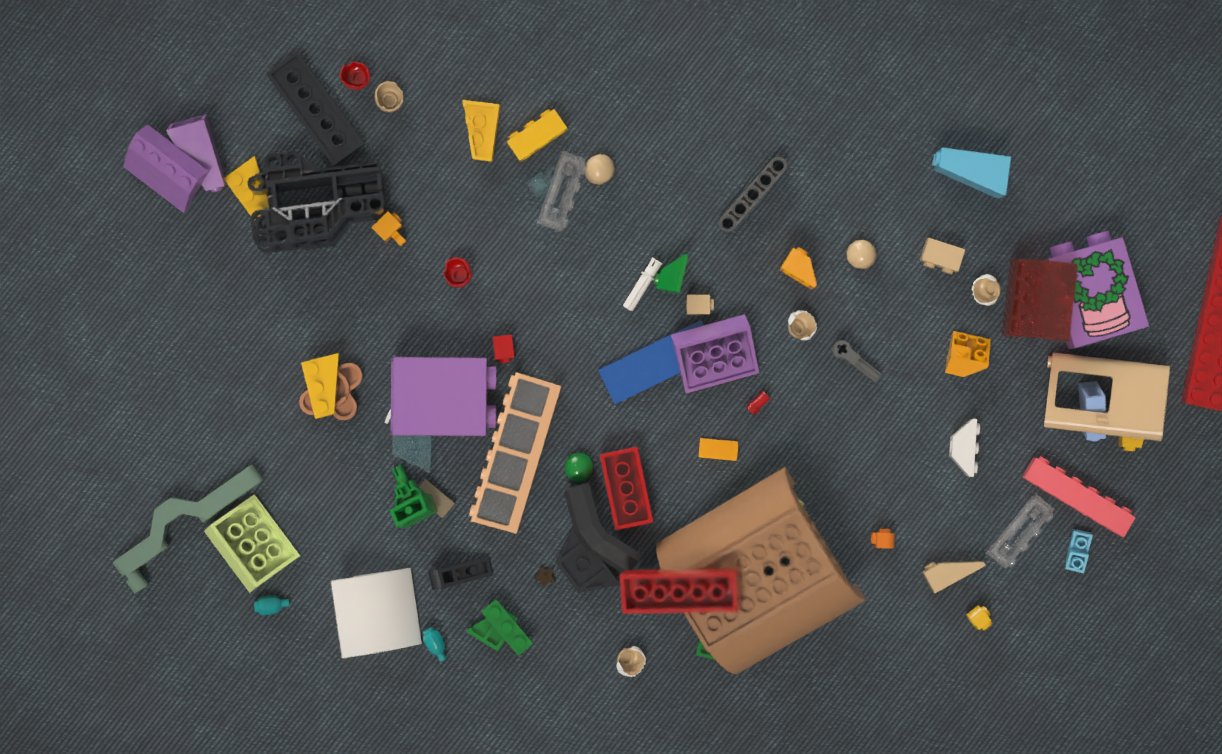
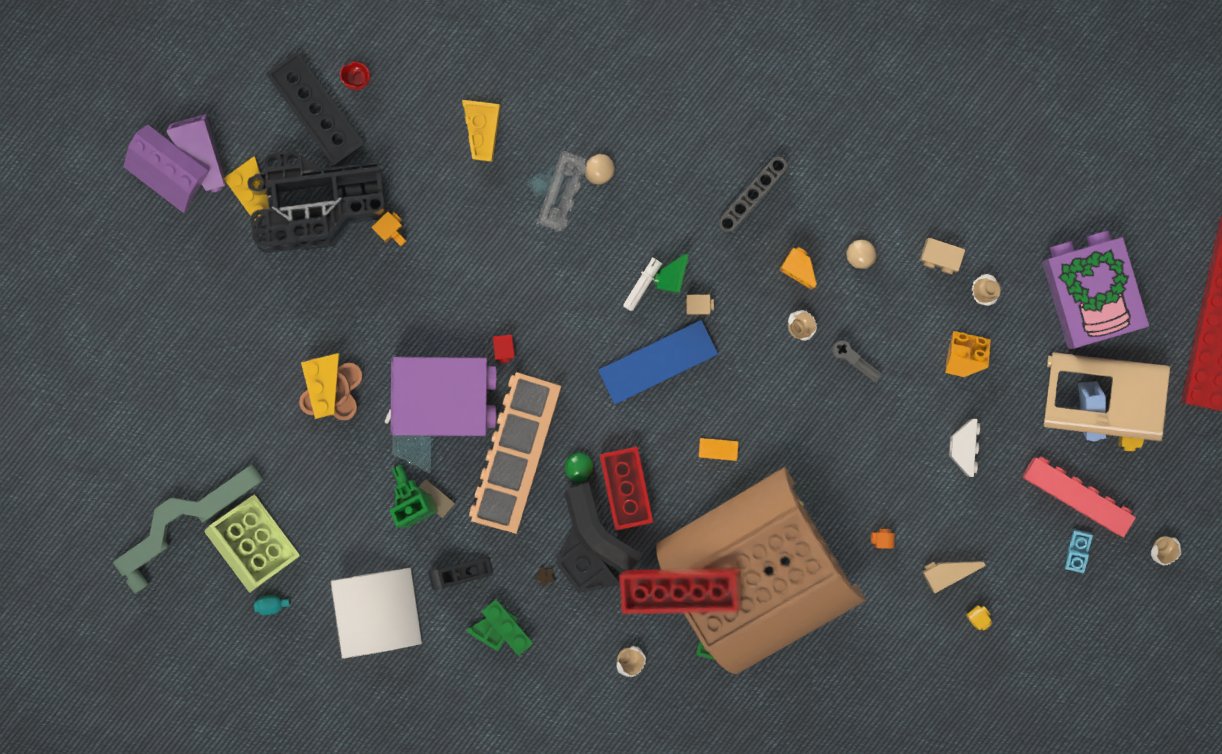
tan hair [374,81,403,112] -> none
teal plant [423,627,446,662] -> none
red hair [443,257,473,288] -> none
yellow brick [507,109,567,163] -> none
medium lavender slope [671,314,759,393] -> none
red pin [746,391,770,415] -> none
medium azure slope [932,148,1011,199] -> none
clear brick [986,494,1055,569] -> none
clear red slope [1001,259,1078,341] -> none
none -> tan hair [1151,536,1181,566]

